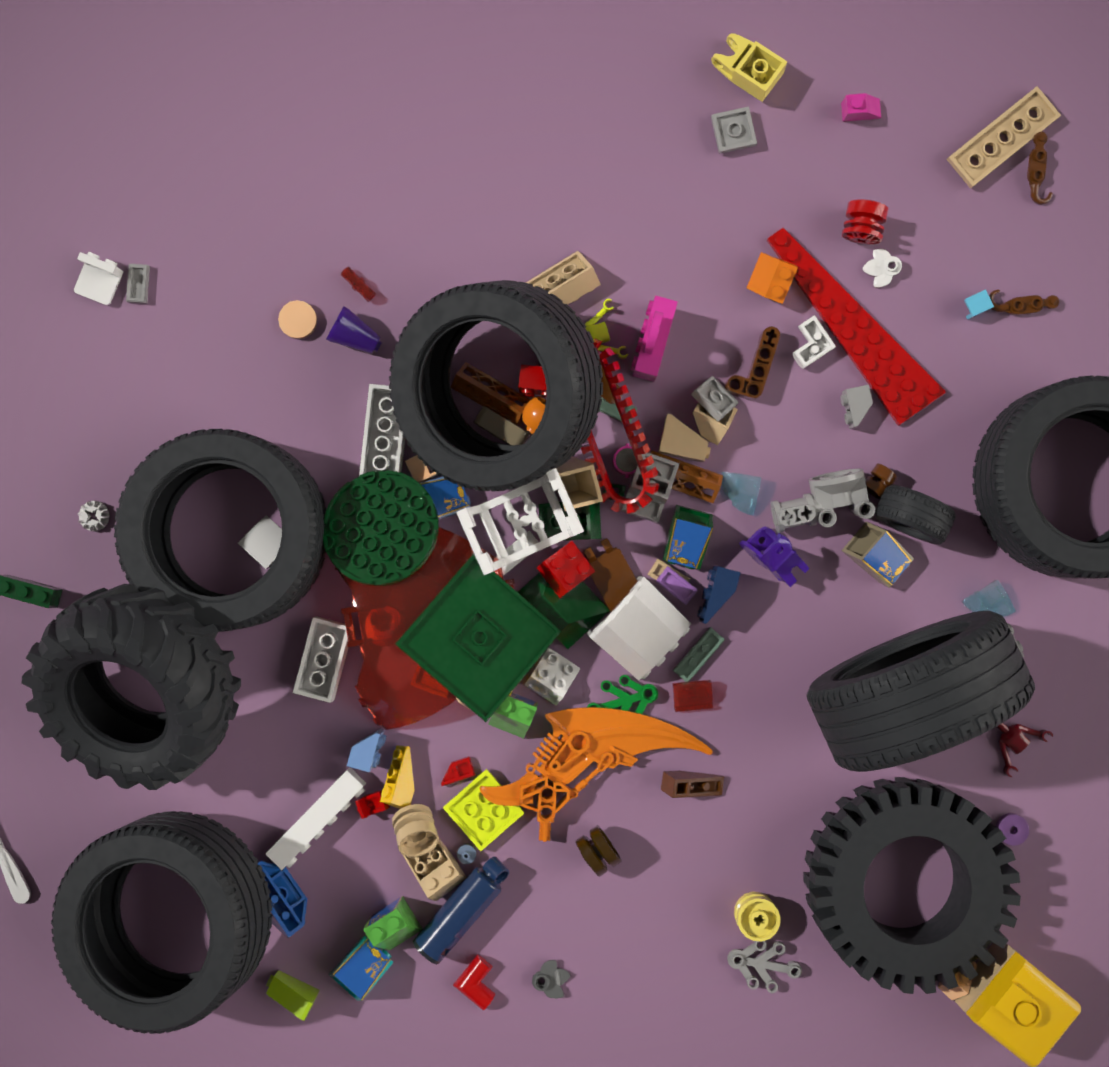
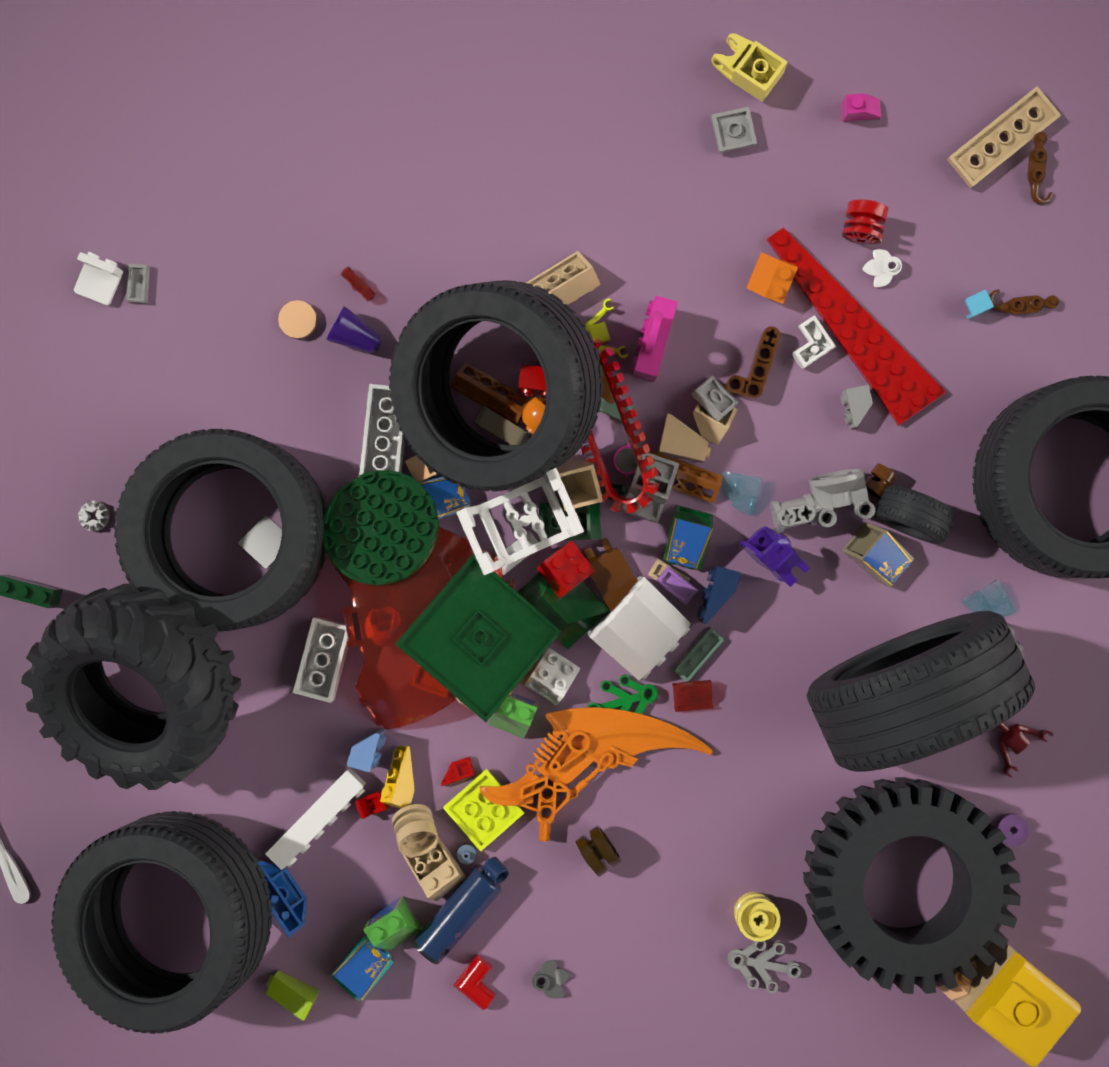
reddish brown slope [661,770,724,798] -> none

